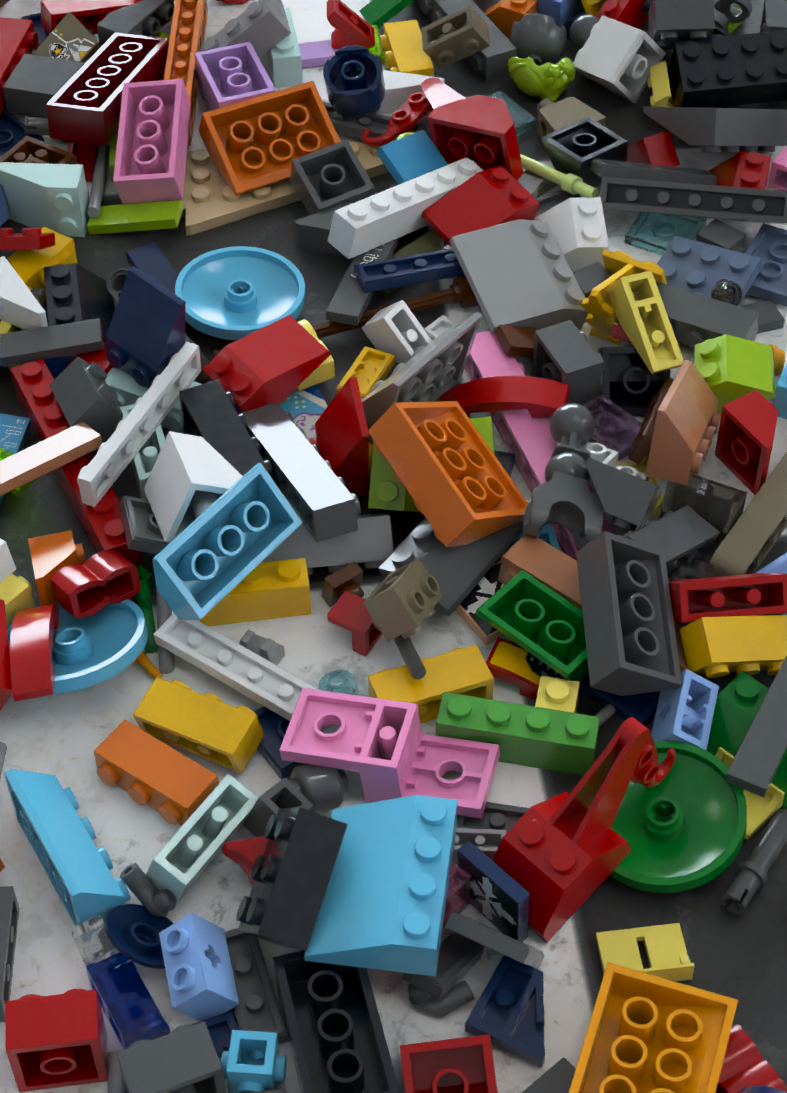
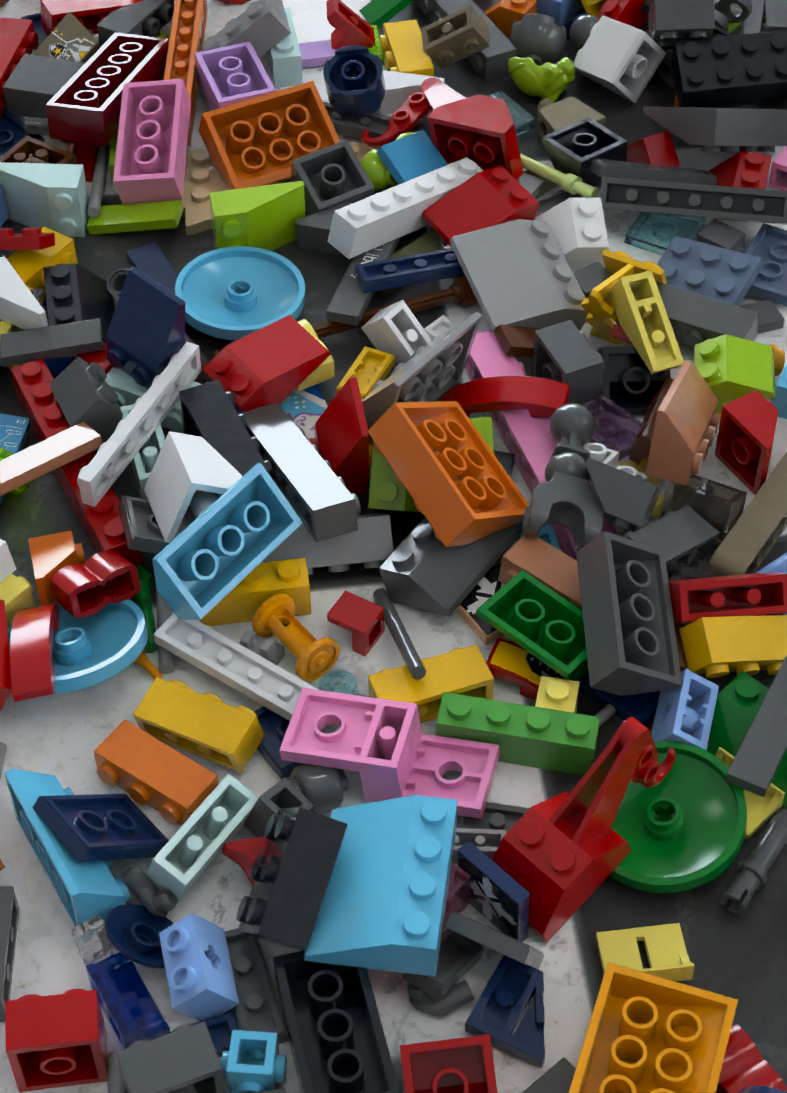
reddish brown tile [321,561,364,607] -> none
dark tan brick [363,558,443,641] -> none
light yellow piece [647,61,674,107] -> none
clear smoke plate [711,279,742,306] -> none
none -> dark blue tile [33,794,169,862]
none -> lime slope [209,181,306,251]
none -> light orange hose [251,593,340,682]
none -> lime brick [361,149,396,192]

